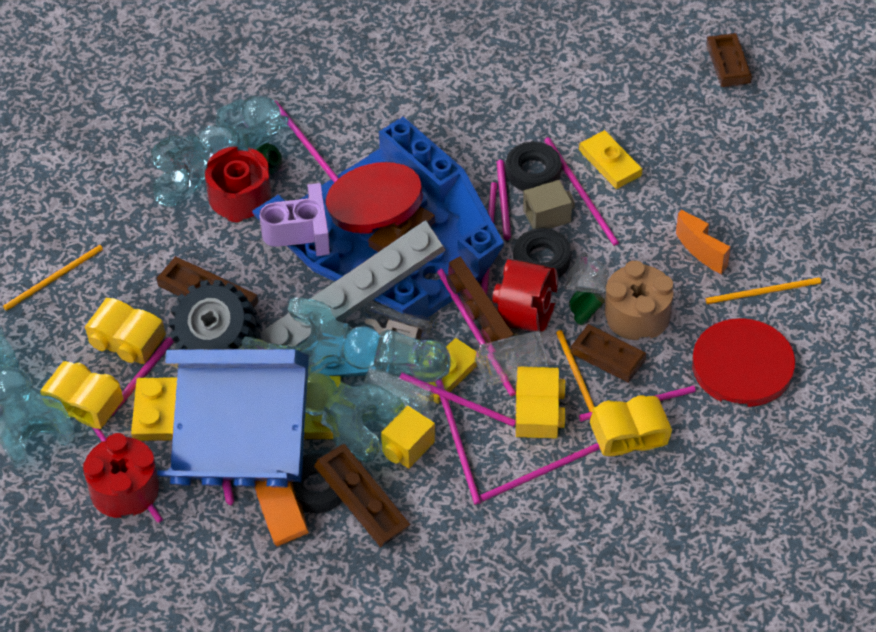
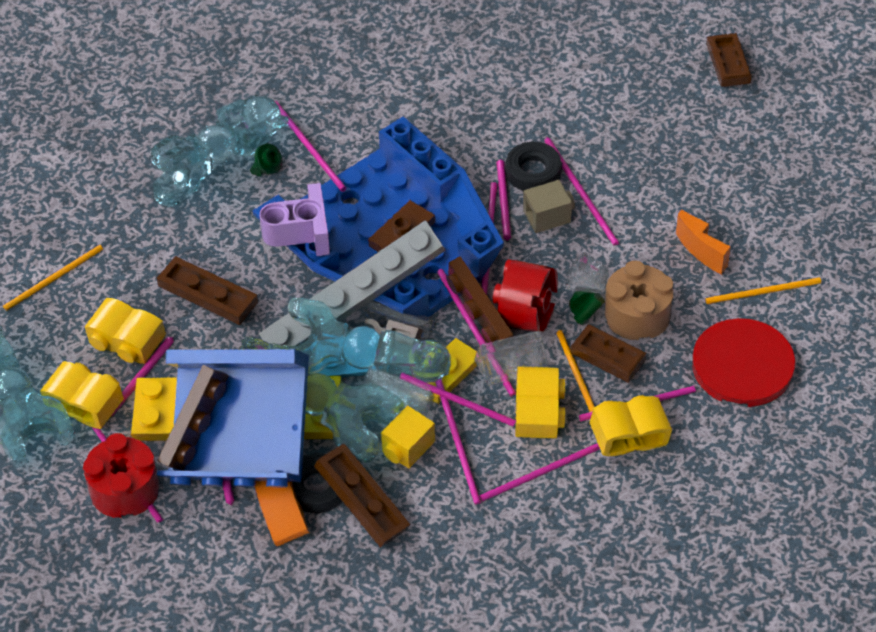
black wheel [169,280,261,350] -> none
red brick [205,146,272,223] -> none
red tile [326,162,423,234] -> none
black tyre [513,228,572,278] -> none
yellow plate [579,130,642,189] -> none
none -> reddish brown plate [157,365,229,471]

